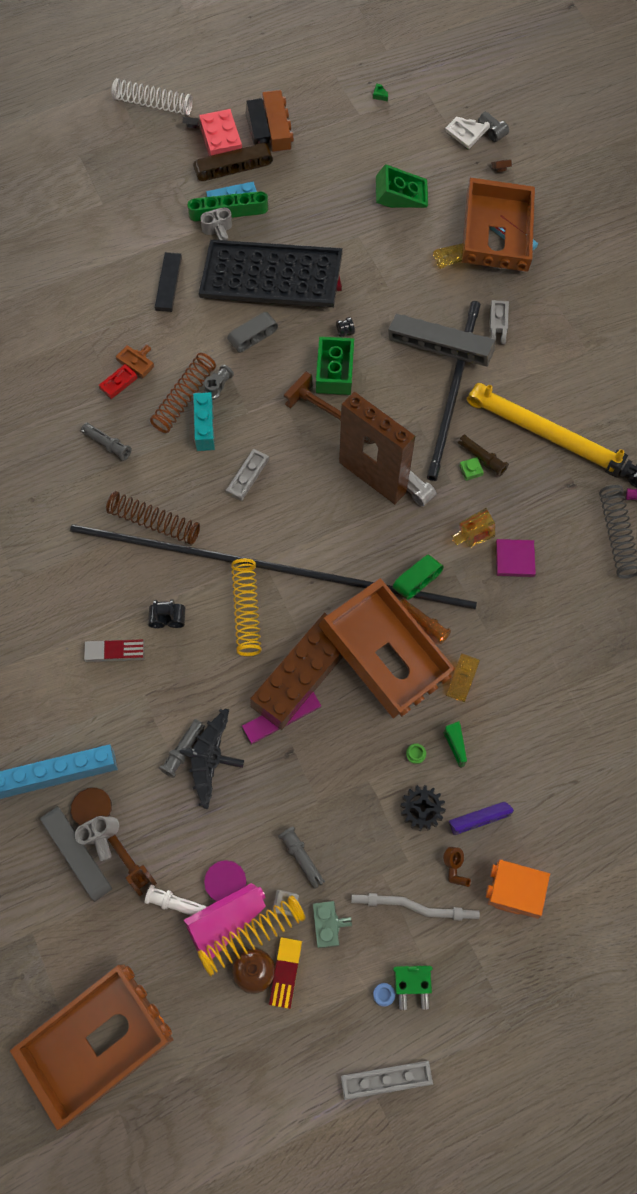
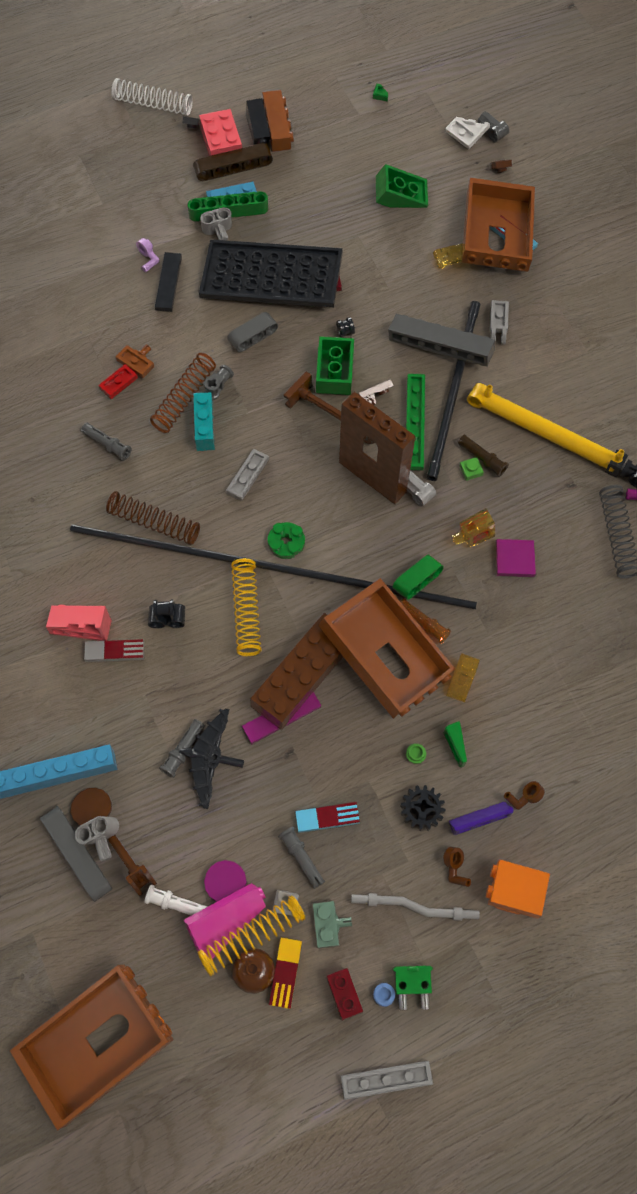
none -> coral wedge [46,605,112,641]
none -> lavender plate [136,238,159,272]
none -> green plate [268,522,305,559]
none -> tile [295,802,360,833]
none -> dark red brick [326,968,363,1021]
none -> hinge [357,379,393,405]
none -> green plate [406,374,425,470]
none -> reddish brown plate [504,781,545,810]

